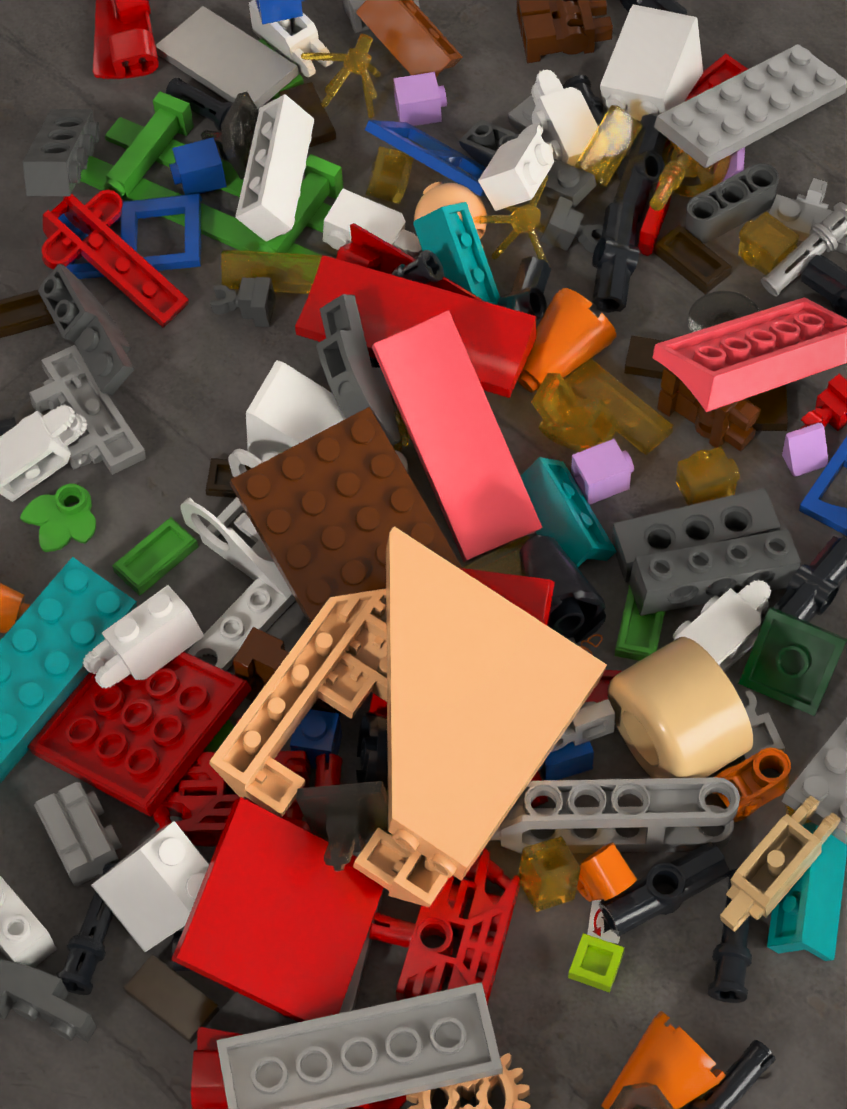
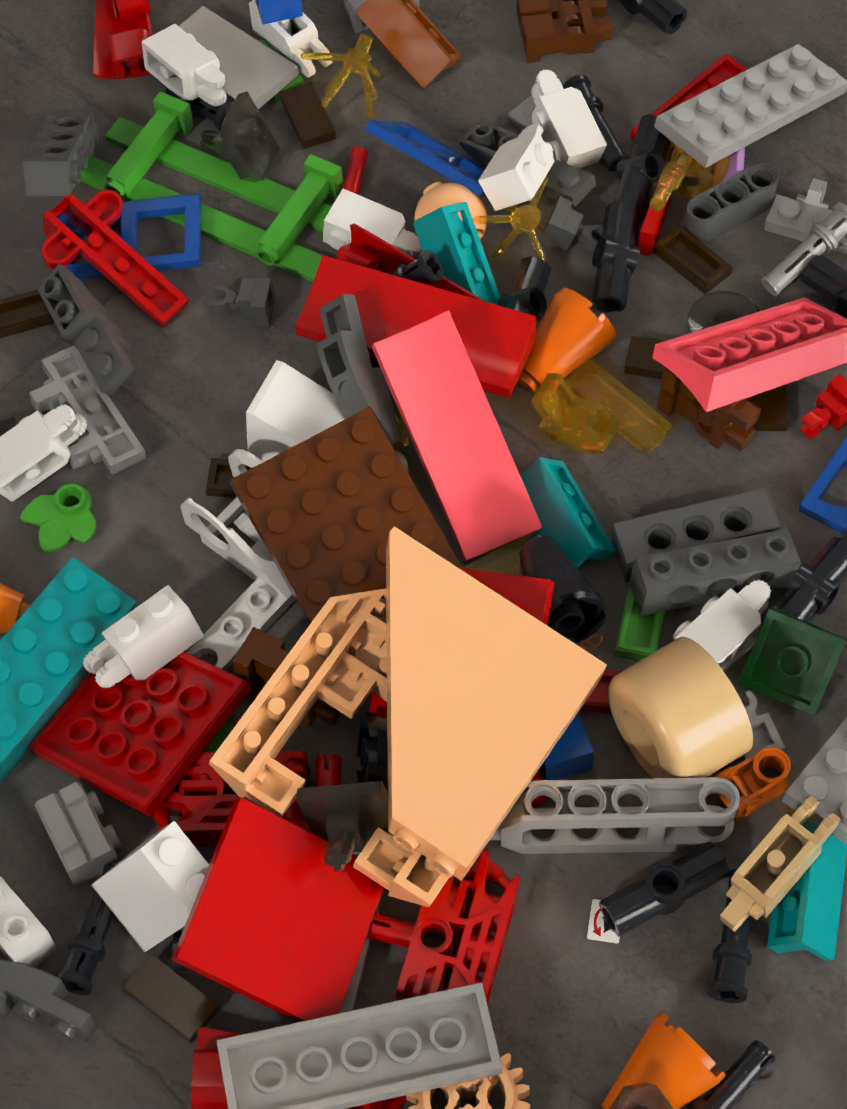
bright green tile [112,517,198,596] -> none
blue brick [169,137,227,195] -> none
clear yellow tile [221,250,332,294] -> none
white brick [235,94,314,242] -> none
blue brick [290,709,342,769] -> none
clear yellow brick [365,146,414,204] -> none
lavender brick [393,72,447,126] -> none
clear yellow brick [518,836,581,912] -> none
light grey plate [551,699,615,752] -> none
orange piece [568,842,637,902] -> none
lime plate [568,933,625,993] -> none
lavender brick [571,439,634,505] -> none
clear yellow tile [575,105,643,187] -> none
white slope [600,4,703,121] -> none
clear yellow brick [676,446,740,506] -> none
clear yellow brick [738,211,799,275] -> none
lavender slope [782,423,828,476] -> none
none -> white hinge [141,24,227,107]
none -> red piece [342,147,368,195]

